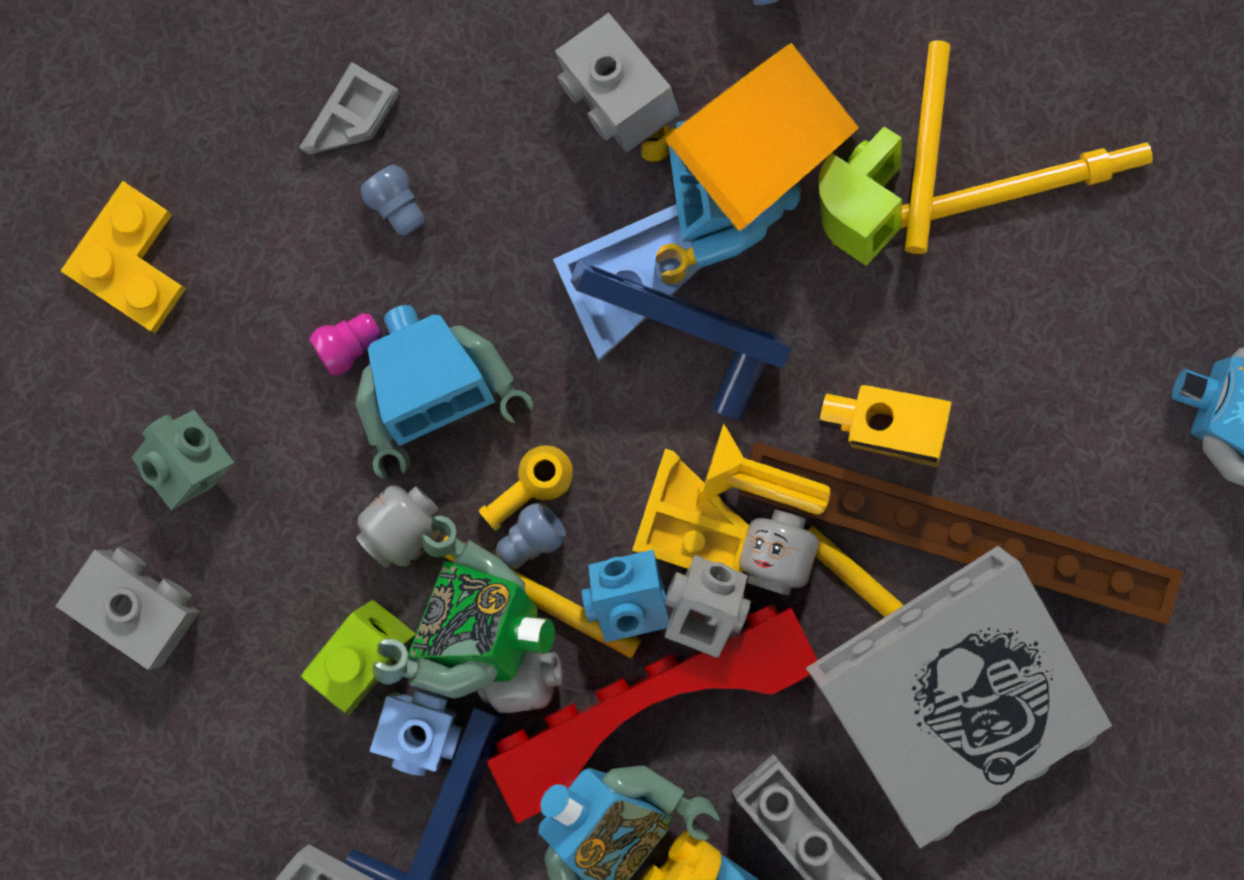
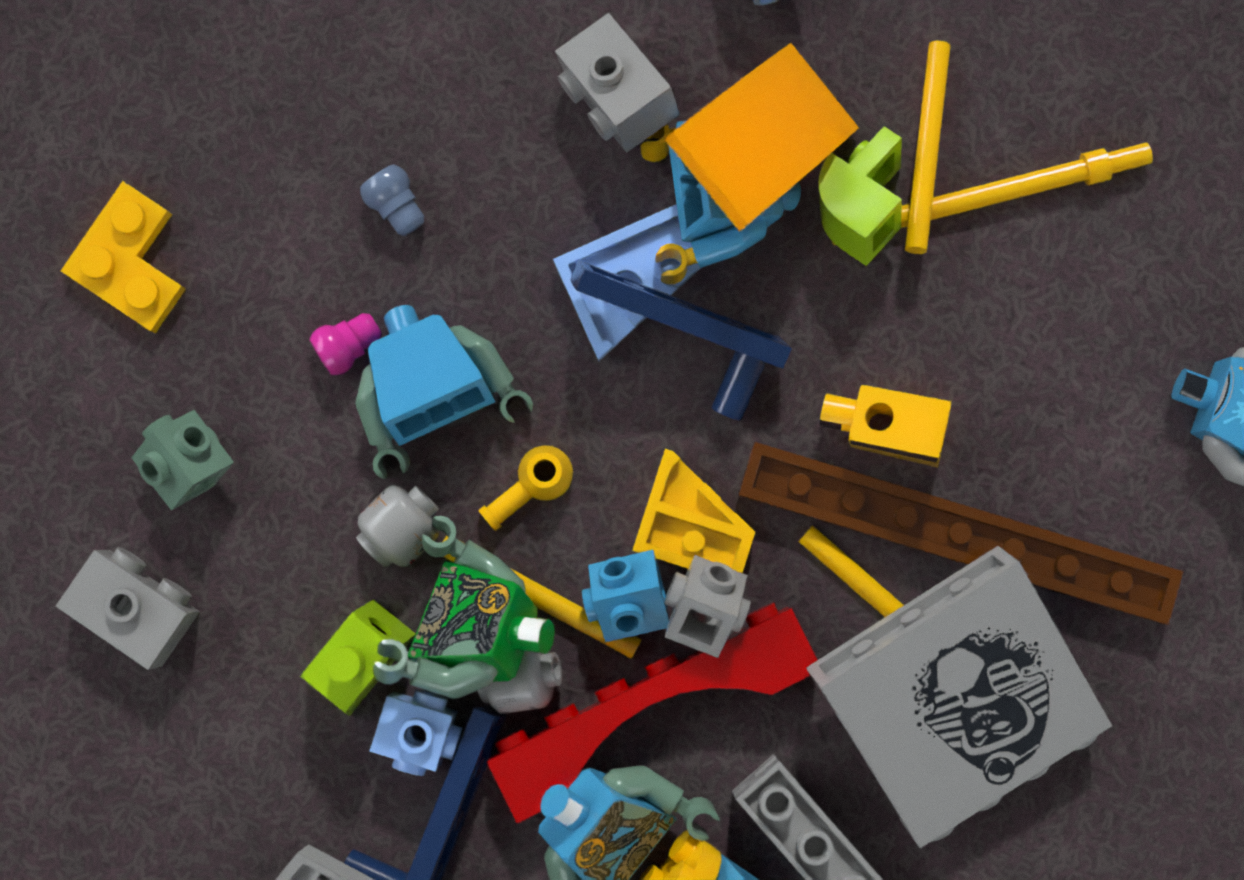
light grey tile [300,62,400,155] -> none
sand blue piece [496,503,566,569] -> none
yellow piece [698,424,831,515] -> none
light grey head [739,509,819,595] -> none

